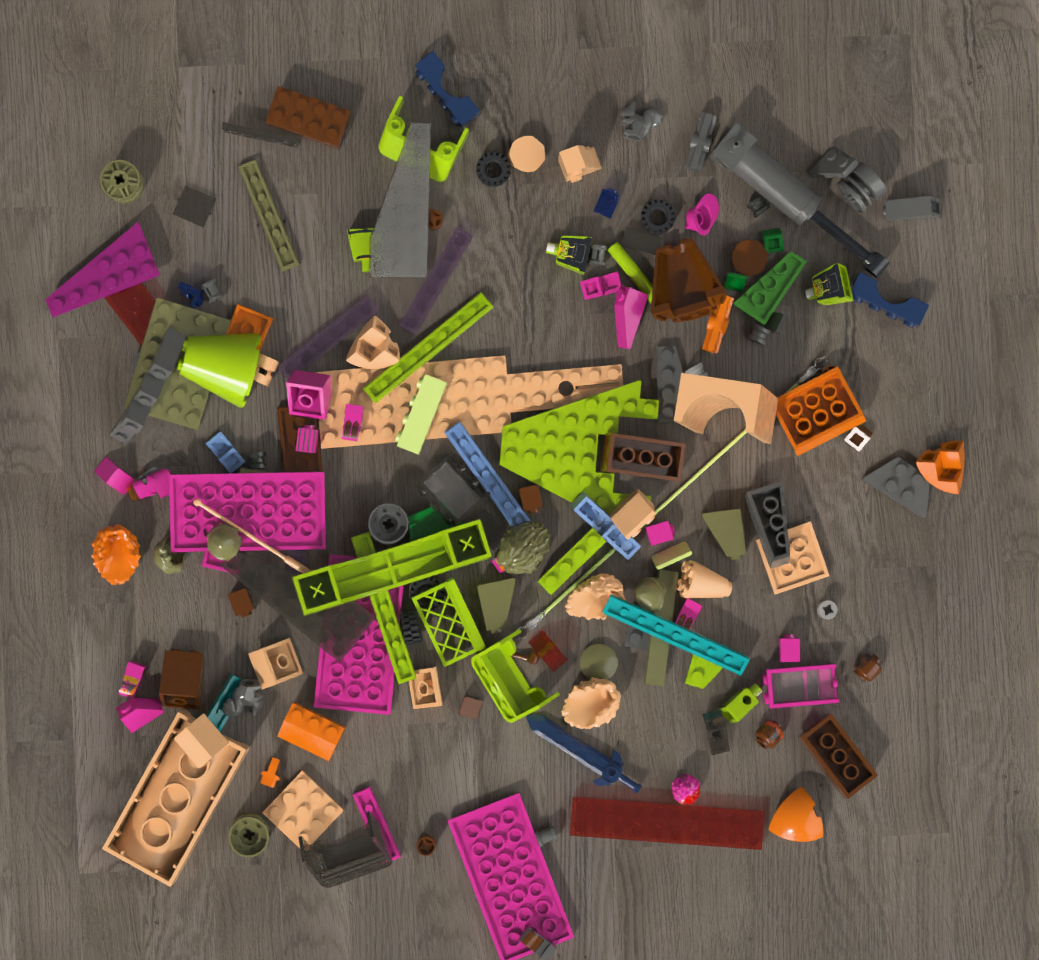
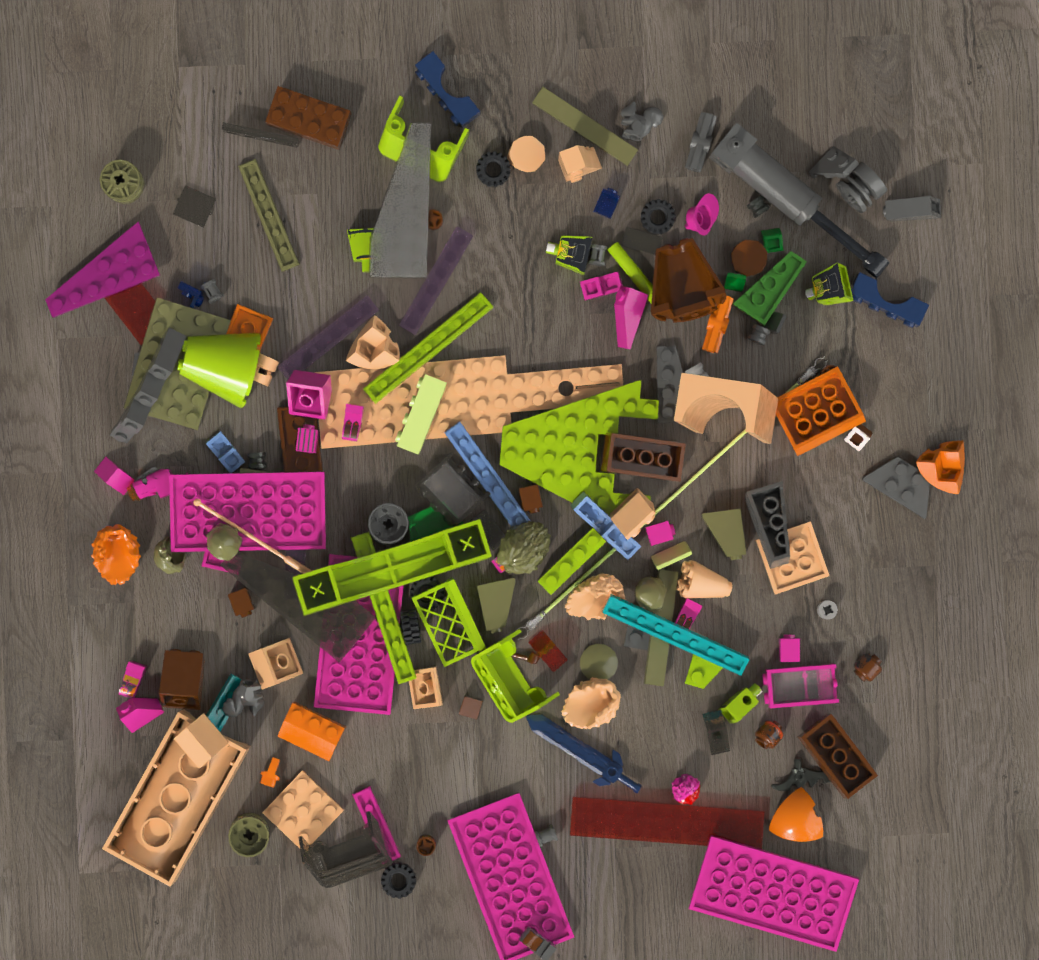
none -> black tyre [381,862,416,899]
none -> olive tile [532,87,638,166]
none -> dark pink plate [689,835,859,952]
none -> pearl dark grey piece [771,759,831,791]

